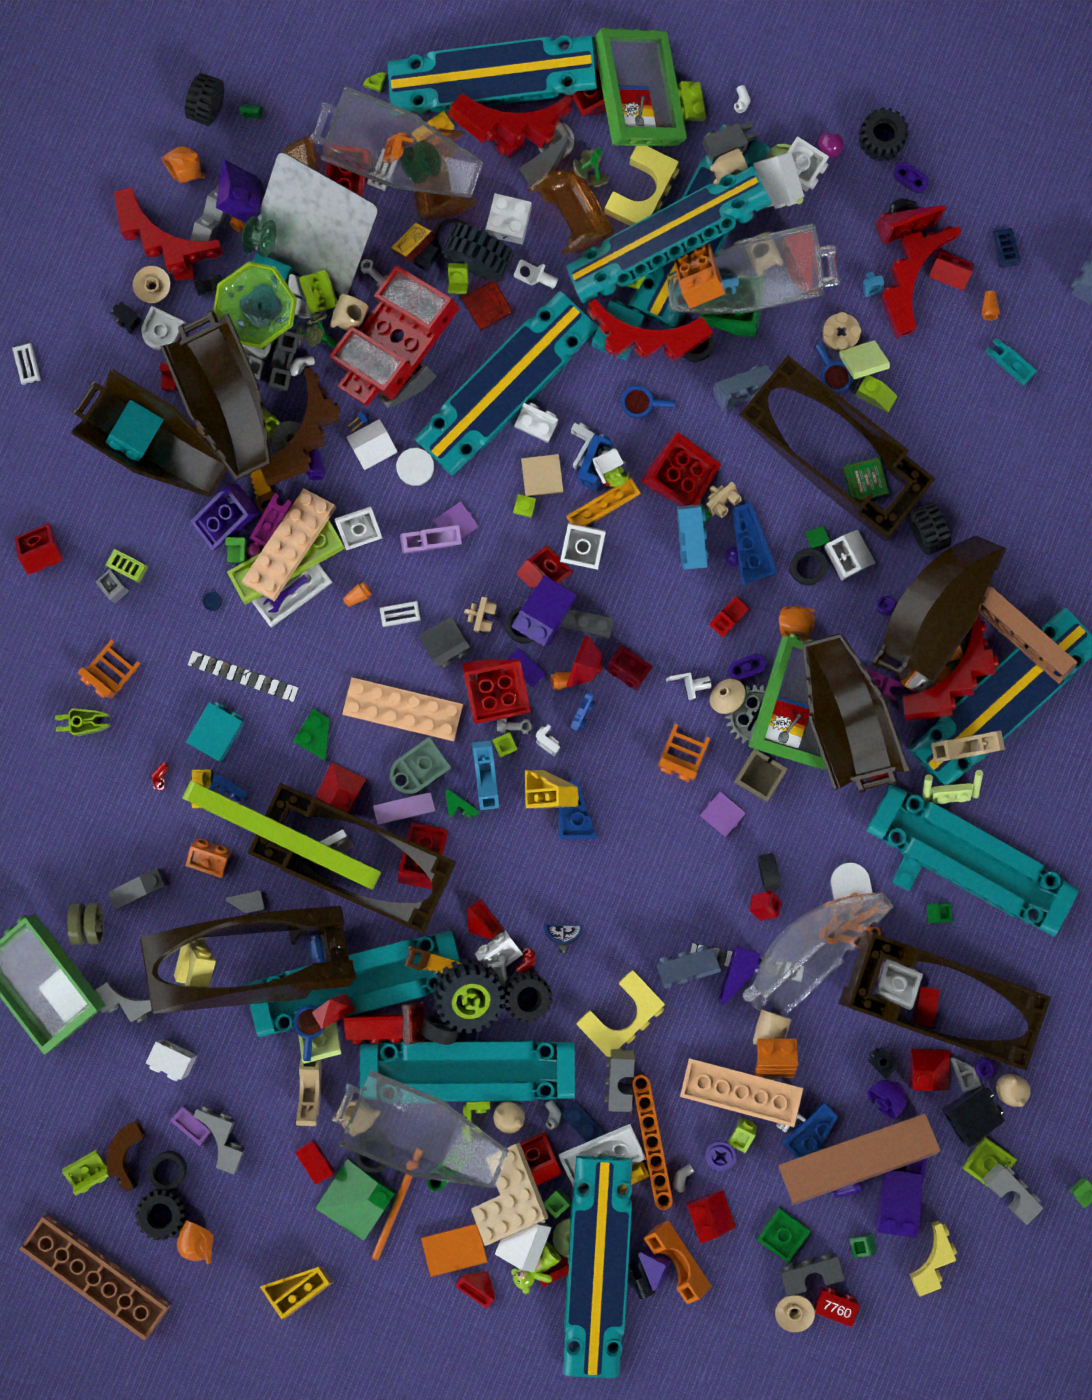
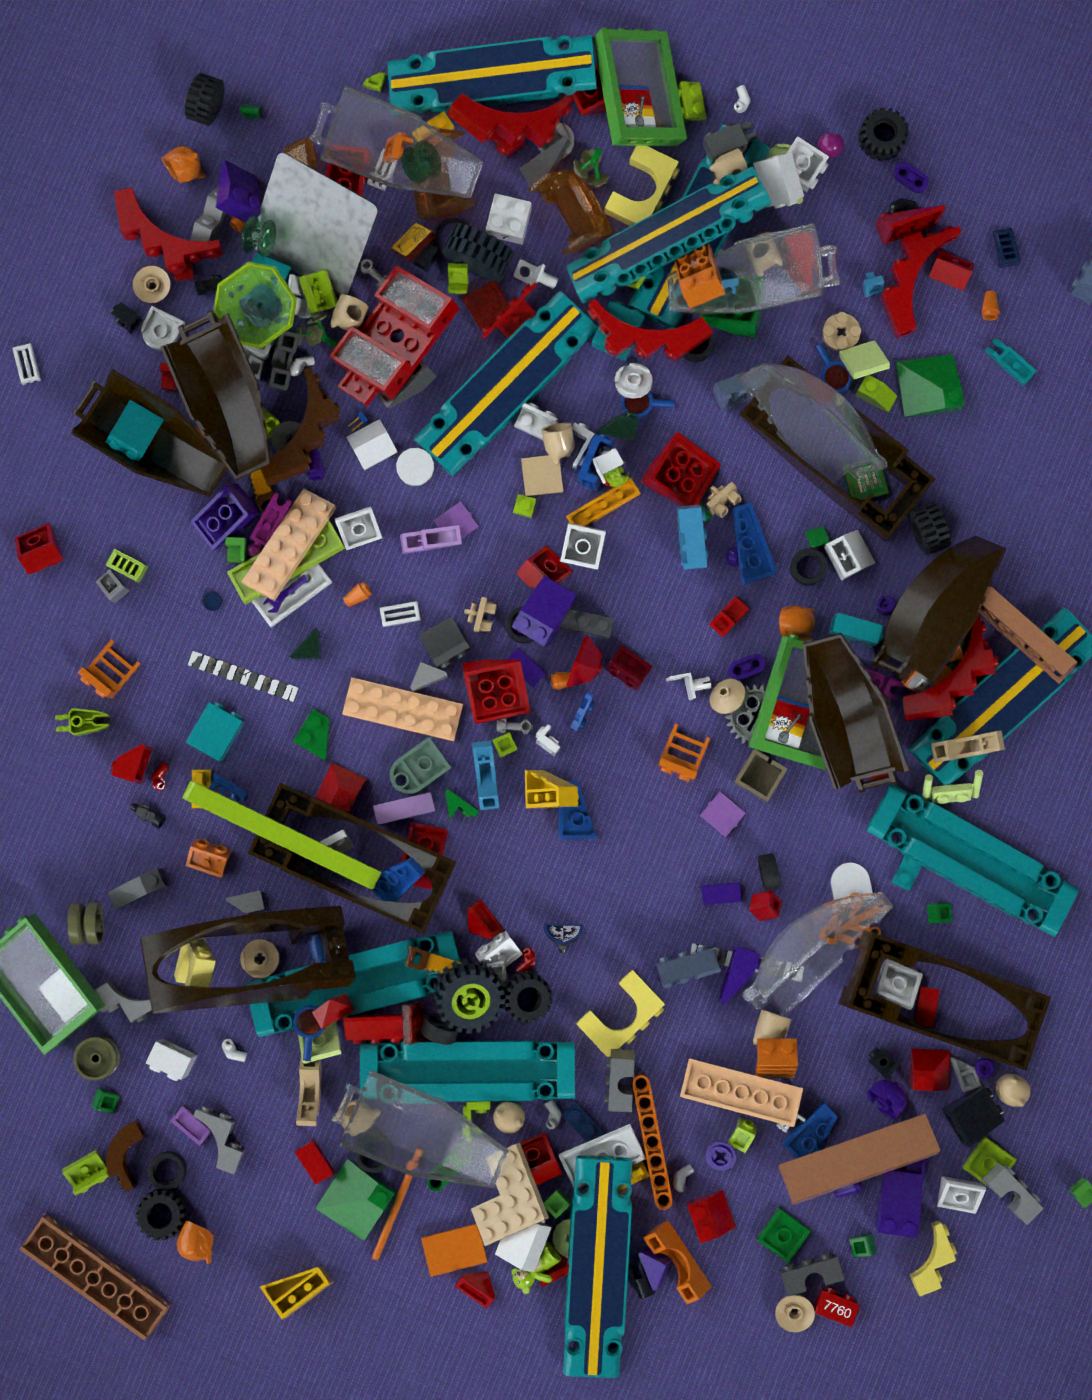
none -> olive wheel [73,1035,121,1080]
none -> green slope [92,1088,120,1114]
none -> red slope [110,744,153,784]
none -> black piece [130,803,166,829]
none -> white arm [222,1039,247,1062]
none -> tan plate [240,939,280,978]
none -> clear green slope [289,628,321,661]
none -> blue wing [371,857,425,902]
none -> light grey slope [411,662,448,692]
none -> red bracket [481,282,537,340]
none -> tan piece [541,423,575,465]
none -> clear green slope [597,411,640,441]
none -> white tile [615,363,653,399]
none -> dark purple tile [701,882,742,905]
none -> clear windscreen [739,363,887,484]
none -> teal brick [828,613,884,648]
none -> green slope [896,354,964,418]
none -> white slope [937,1176,986,1214]

